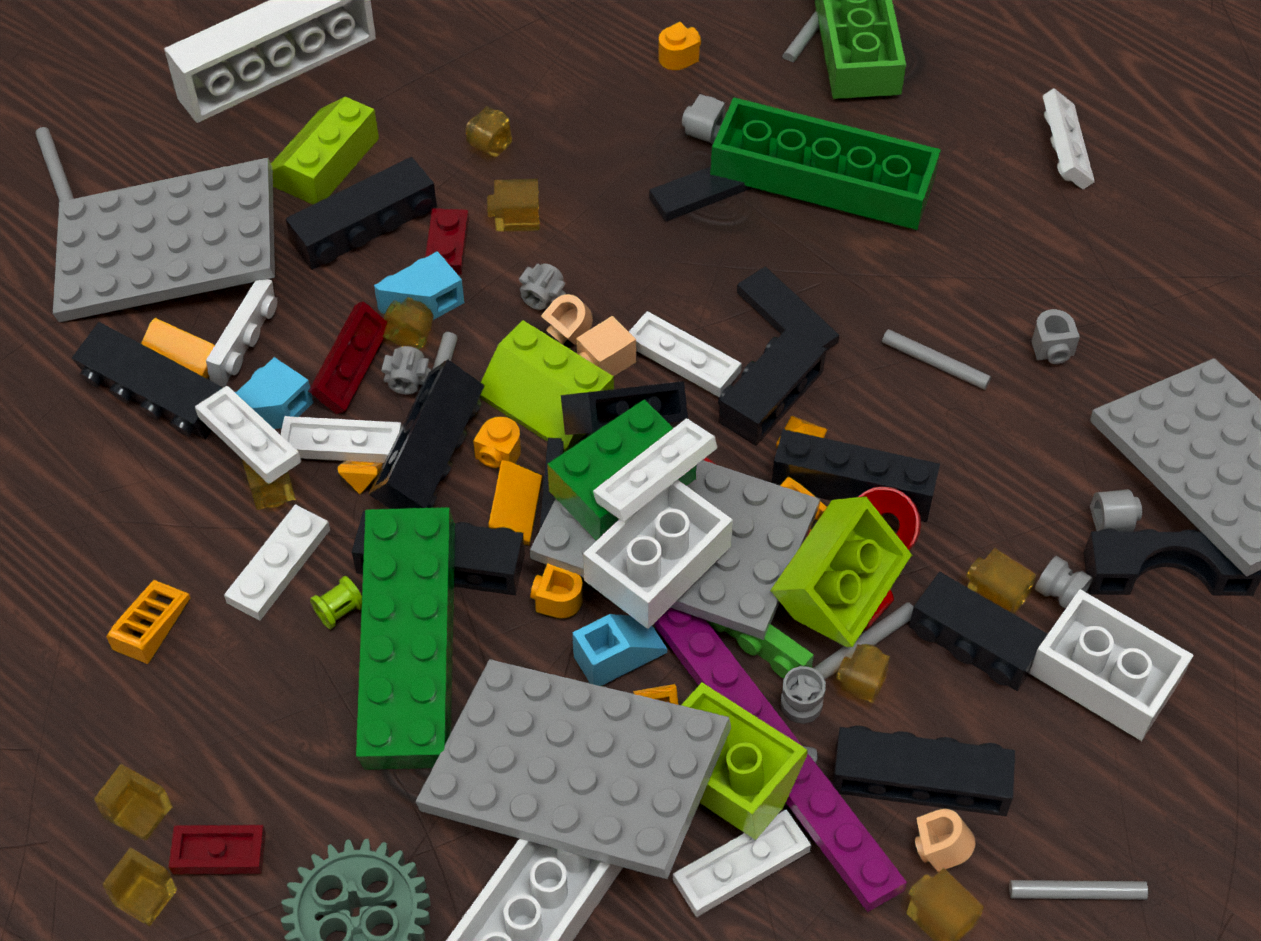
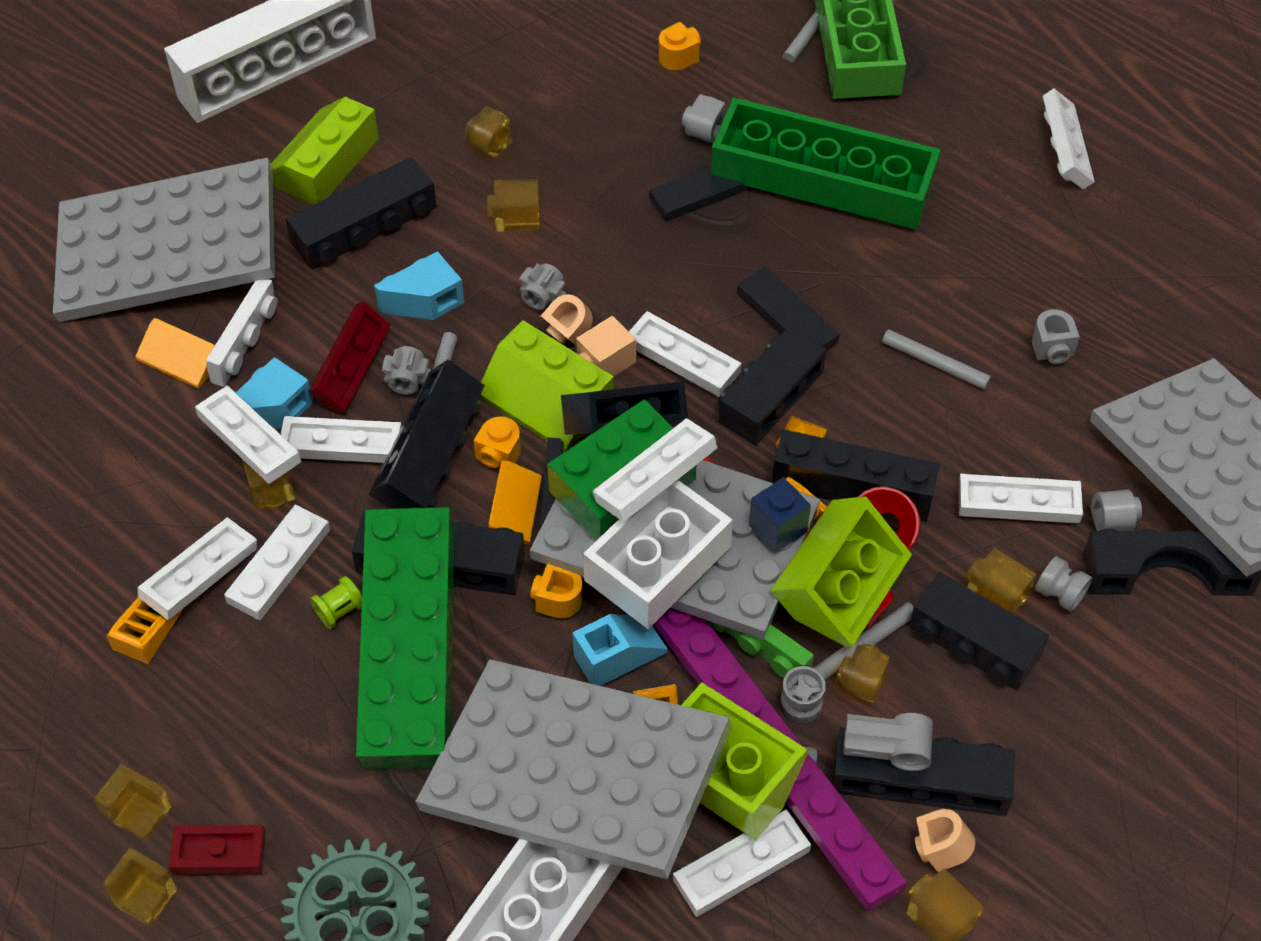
light grey bar [35,127,74,202] -> none
black brick [72,322,222,440] -> none
light orange slope [338,461,383,494] -> none
clear yellow plate [383,297,434,349] -> none
dark red plate [425,208,469,275] -> none
light grey bar [1009,880,1148,900] -> none
white brick [1029,589,1194,741] -> none
none -> white plate [138,517,257,620]
none -> dark blue brick [749,477,811,553]
none -> light grey piece [843,713,933,771]
none -> white plate [958,474,1083,523]

